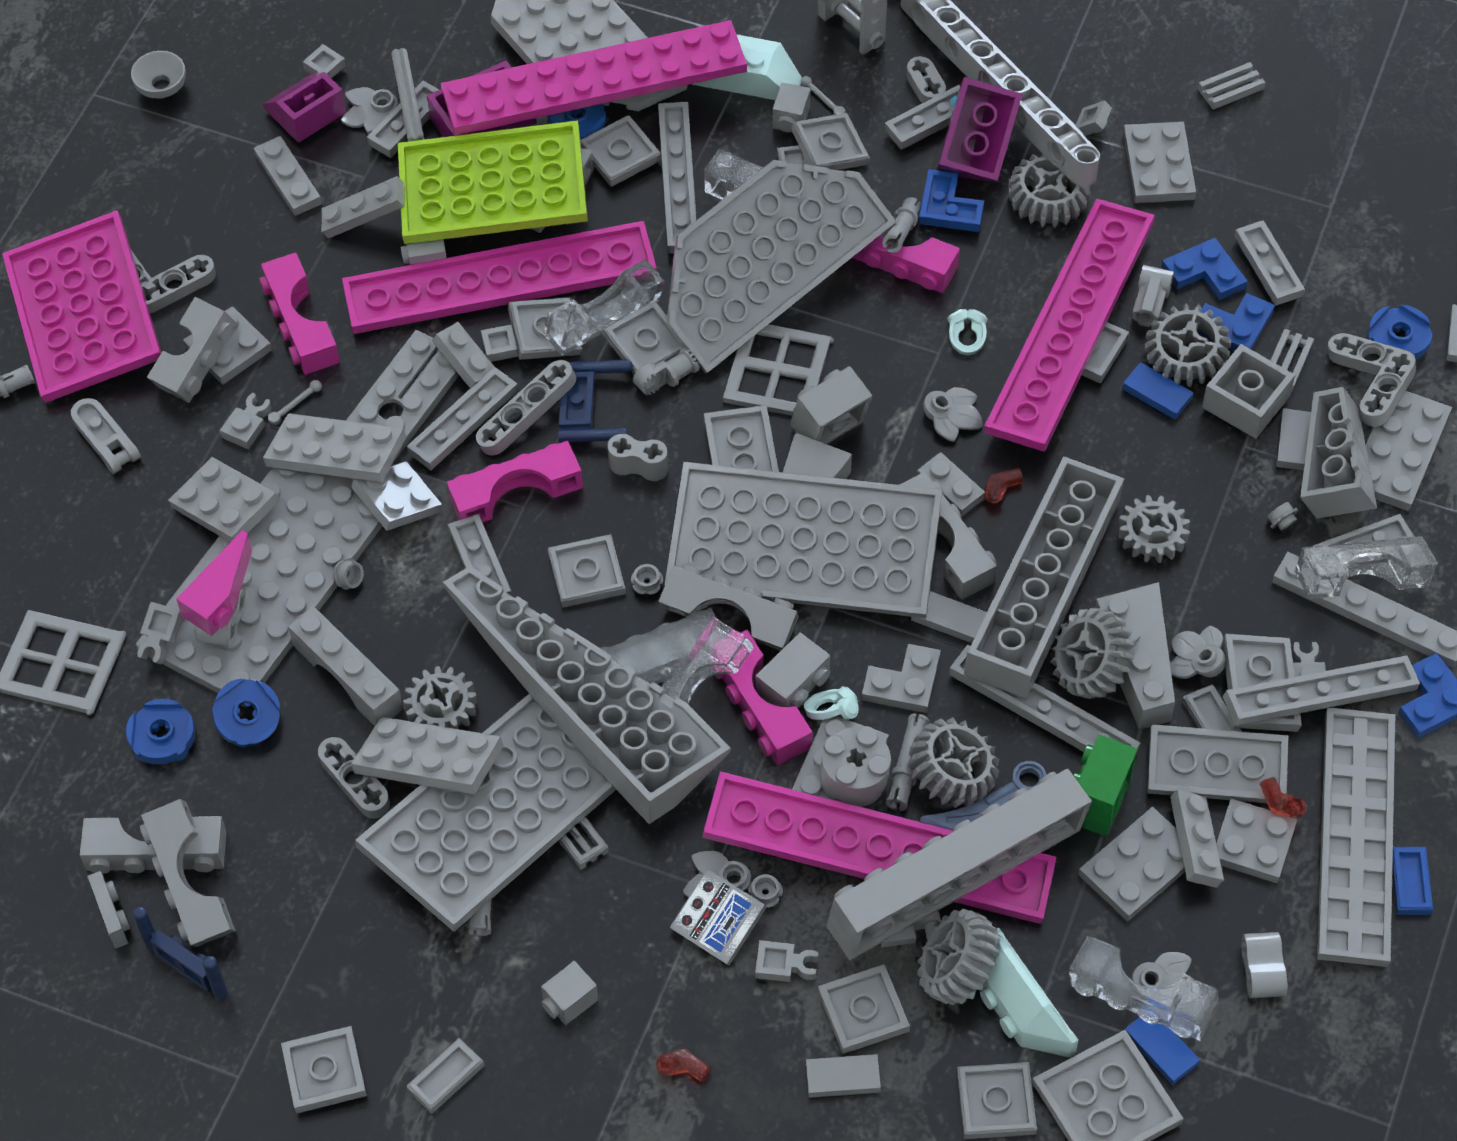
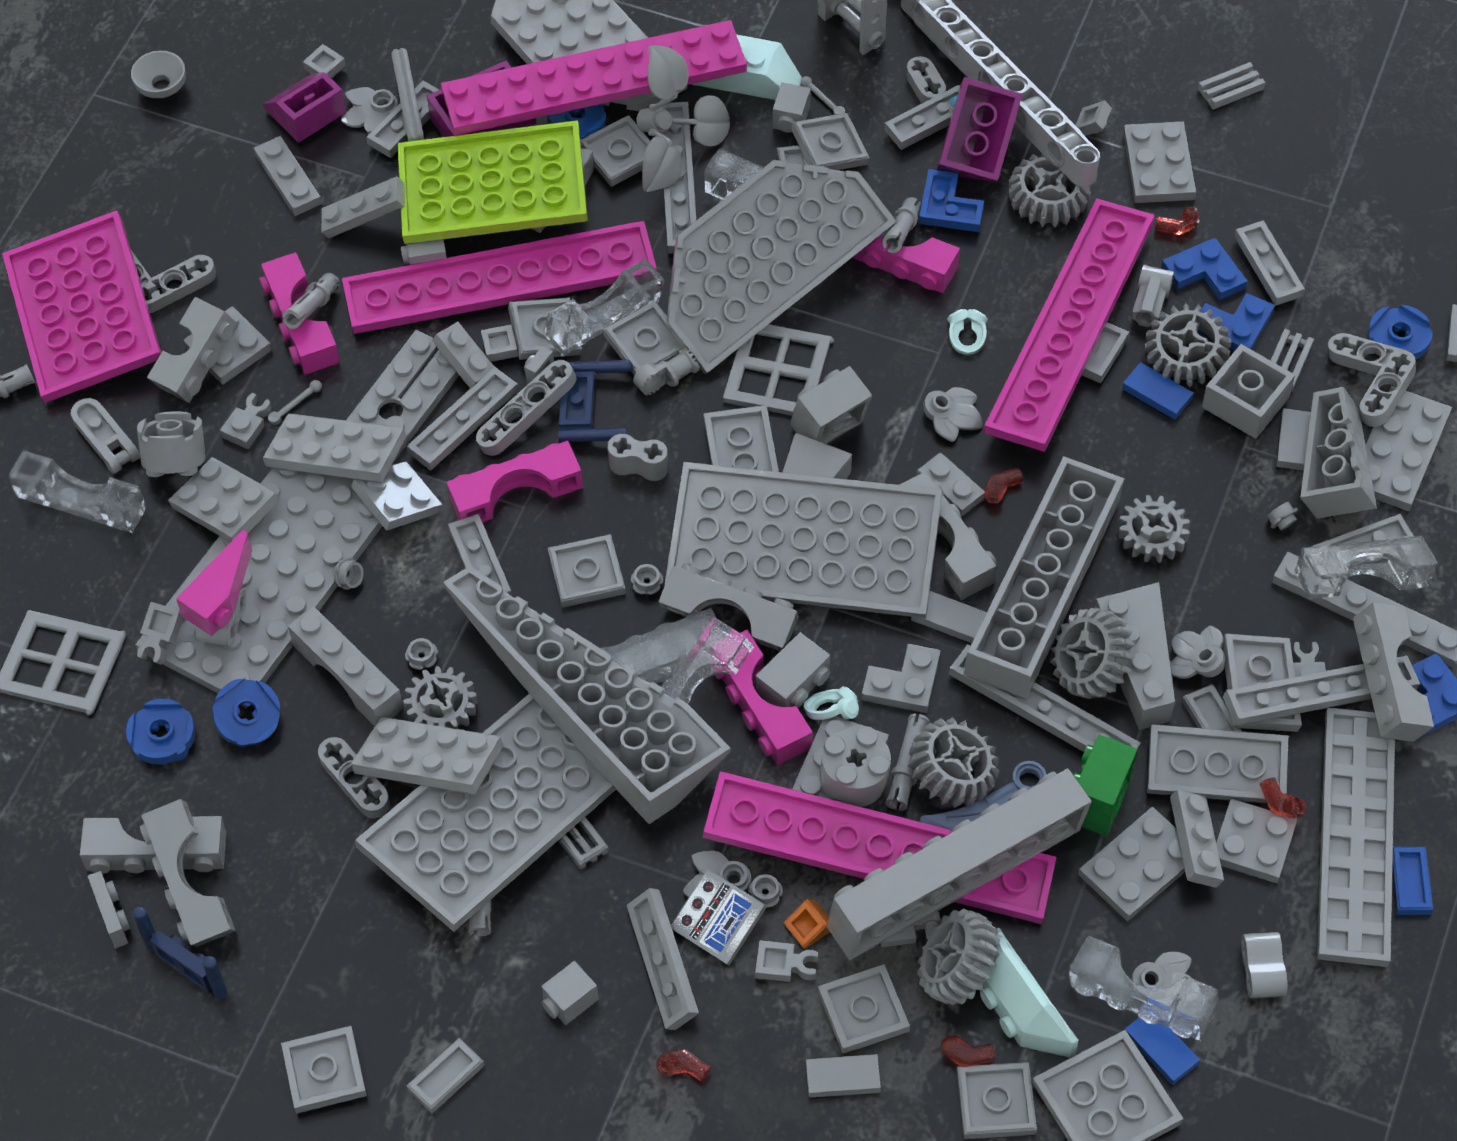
none -> clear arch [8,450,146,533]
none -> light grey brick [137,411,206,477]
none -> light grey pin [282,273,339,329]
none -> light grey plate [405,638,438,670]
none -> light grey plate [524,346,554,385]
none -> light grey plate [626,888,699,1030]
none -> light grey plant [637,45,730,192]
none -> orange slope [783,899,830,949]
none -> clear red arm [941,1036,995,1067]
none -> clear red arm [1155,207,1200,235]
none -> light grey arch [1353,602,1434,742]

